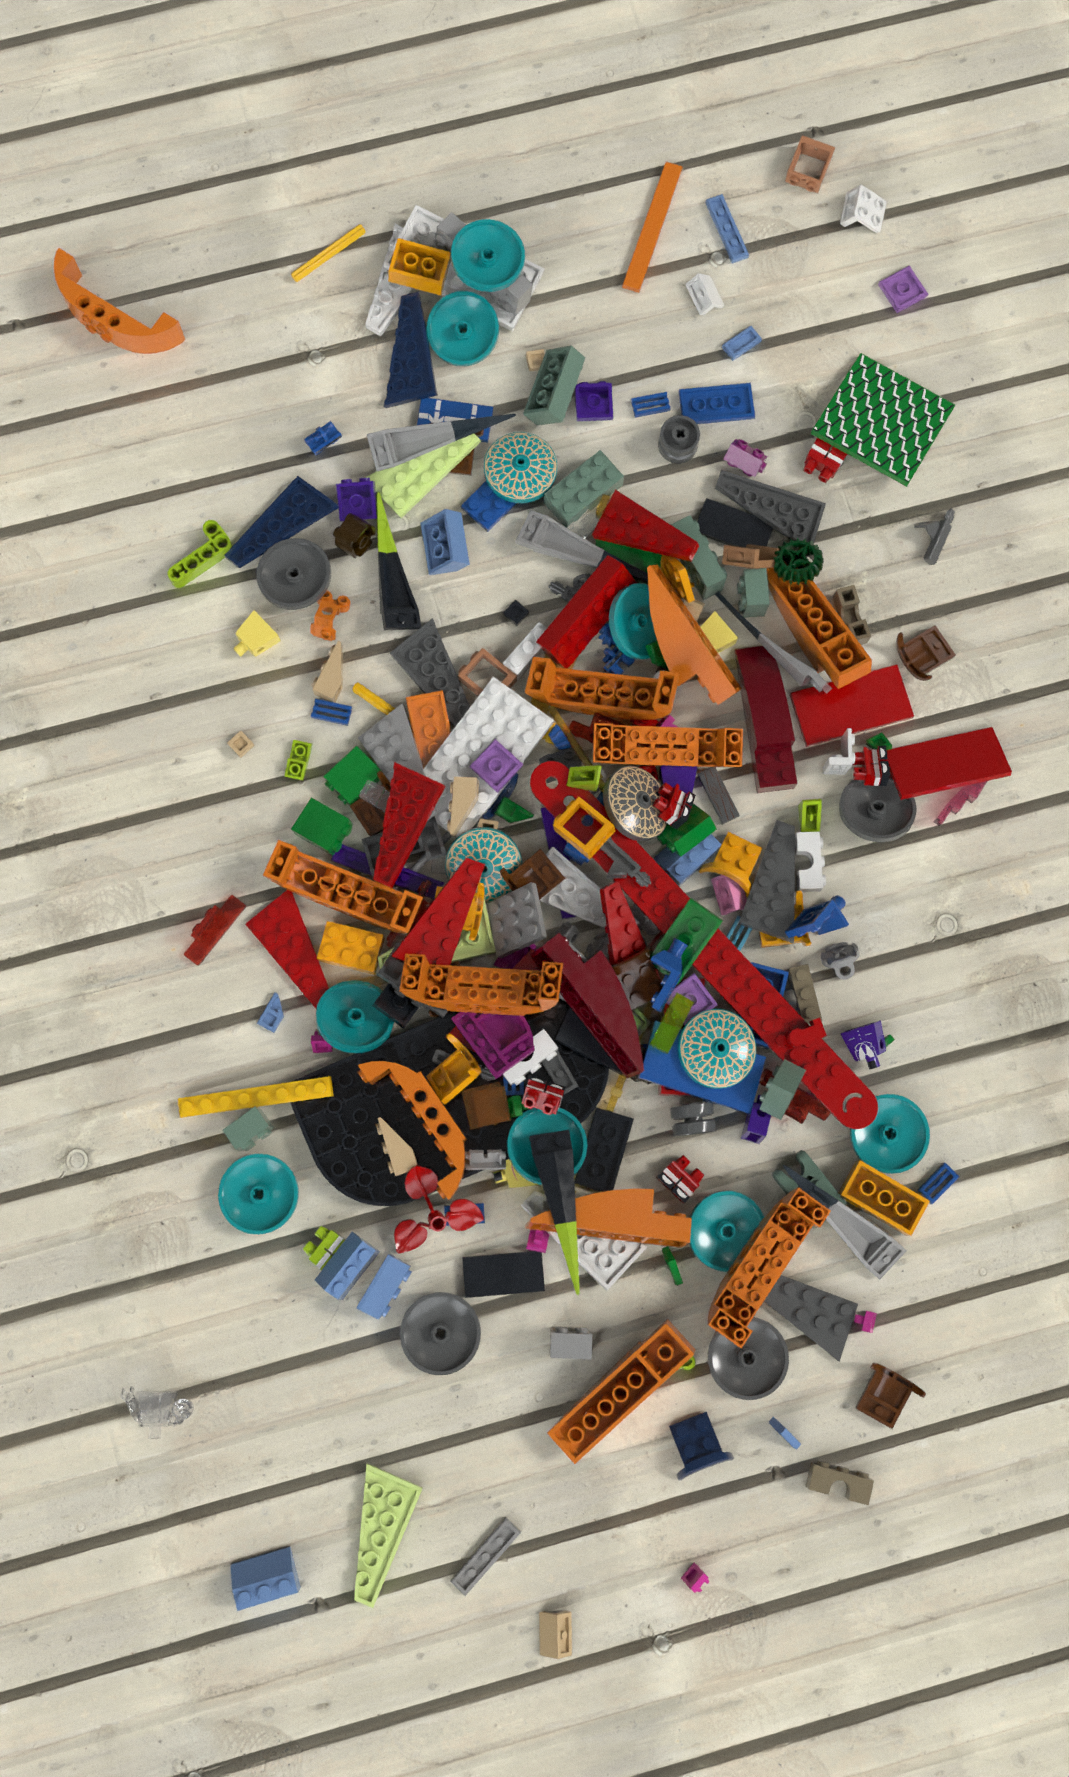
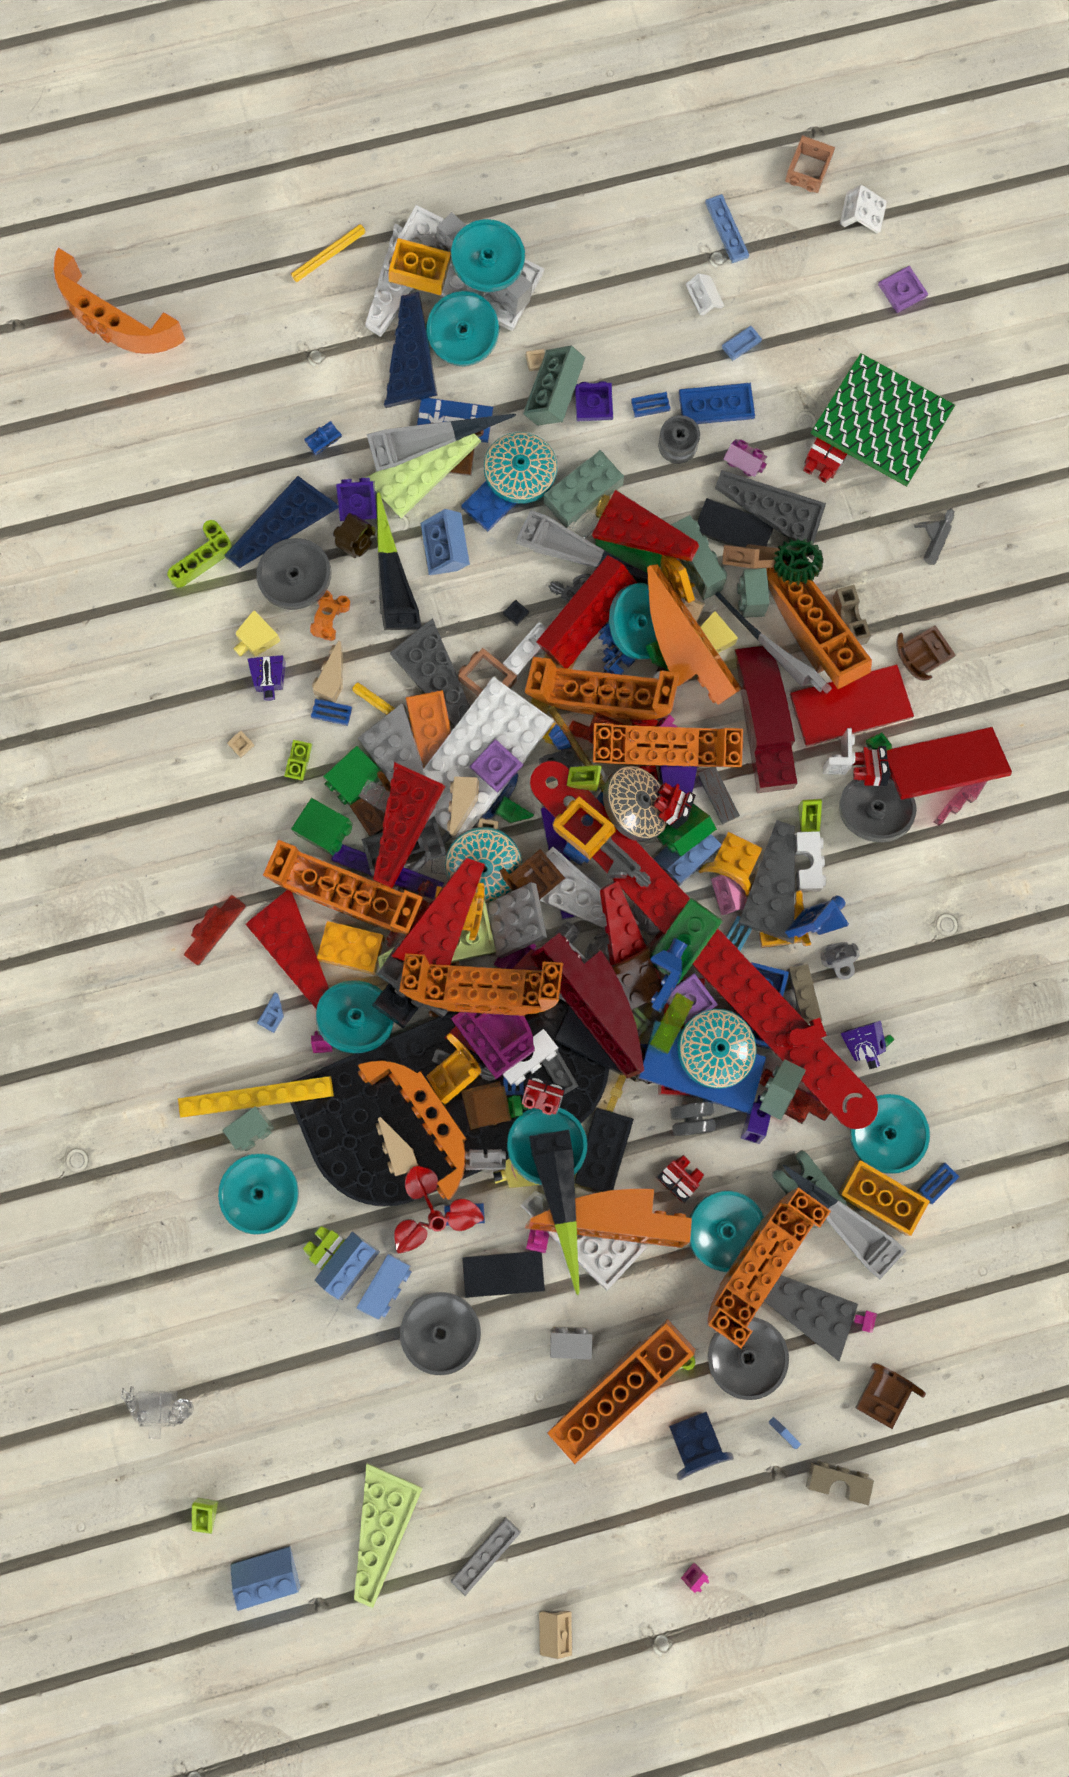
orange tile [622,162,683,293] -> none
green tile [662,1246,683,1286] -> none
none -> lime slope [192,1498,218,1534]
none -> dark purple torso [247,655,286,701]

